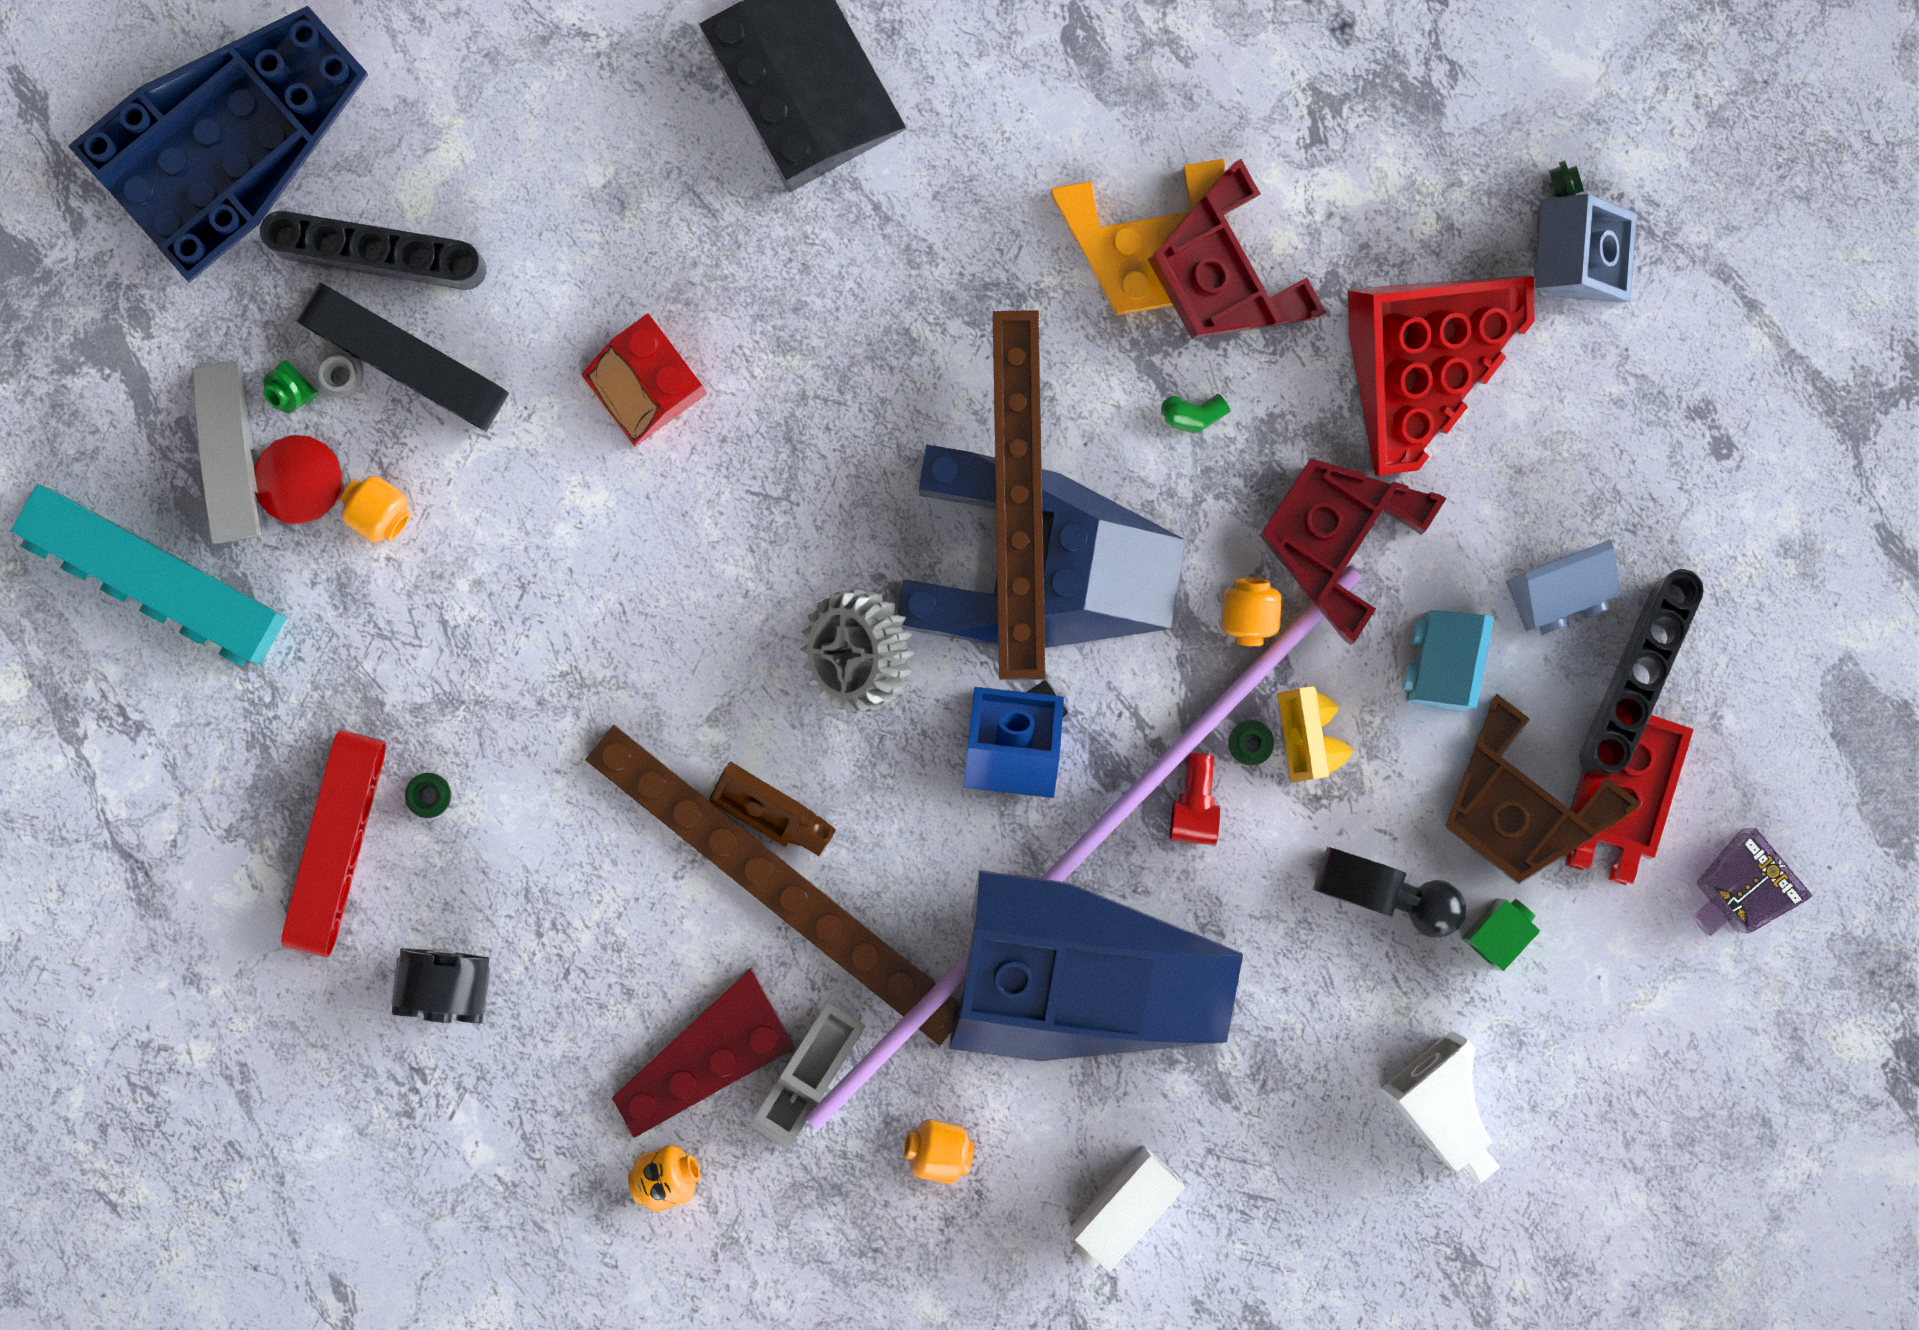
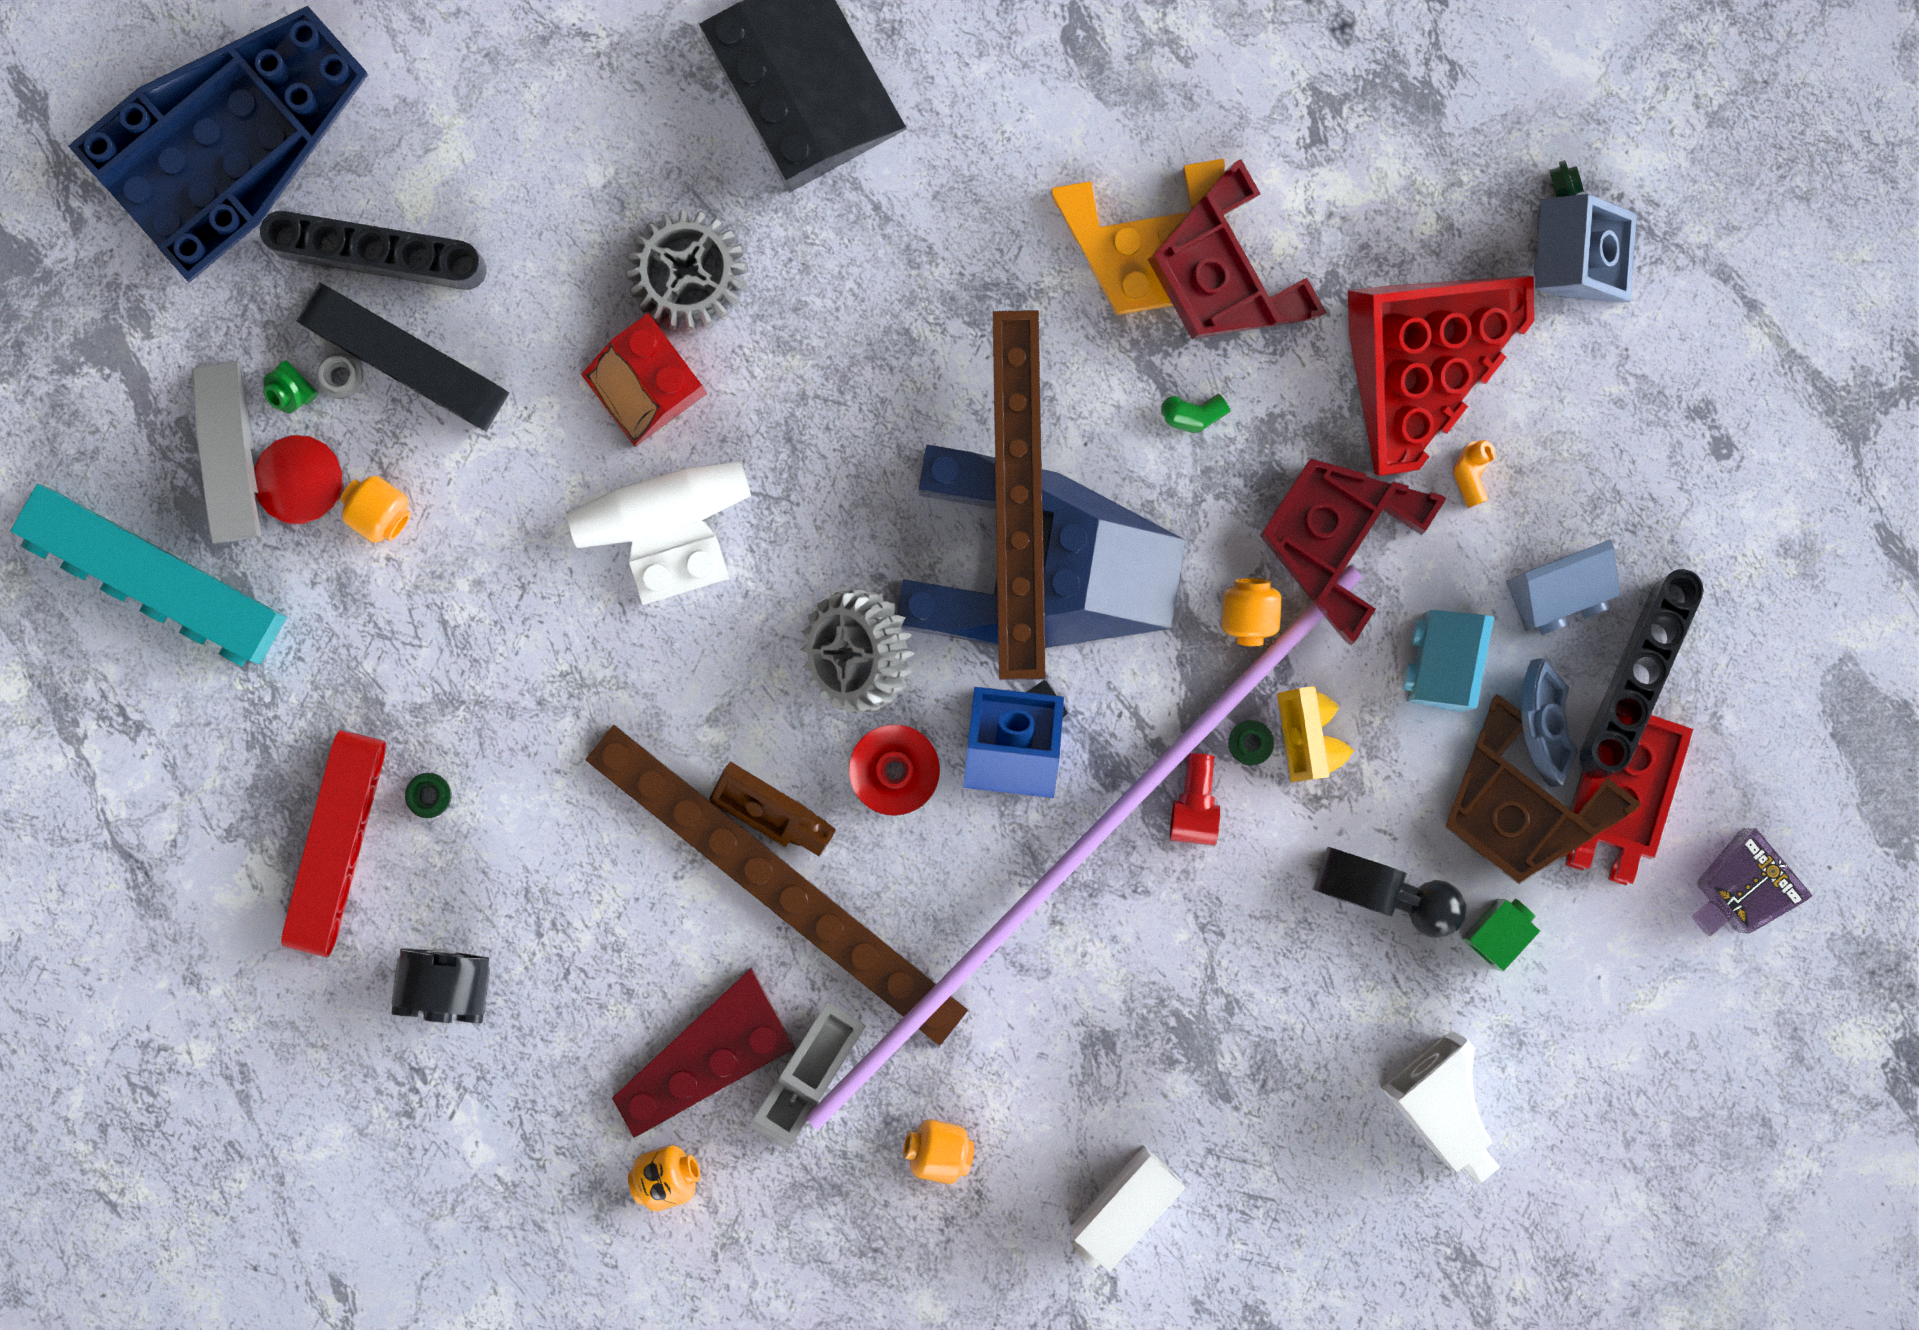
dark blue wedge [949,870,1243,1061] -> none
none -> white plate [566,461,752,605]
none -> light grey gear [626,210,748,333]
none -> red dish [849,724,940,816]
none -> light orange arm [1453,440,1495,509]
none -> sand blue tile [1521,658,1579,787]

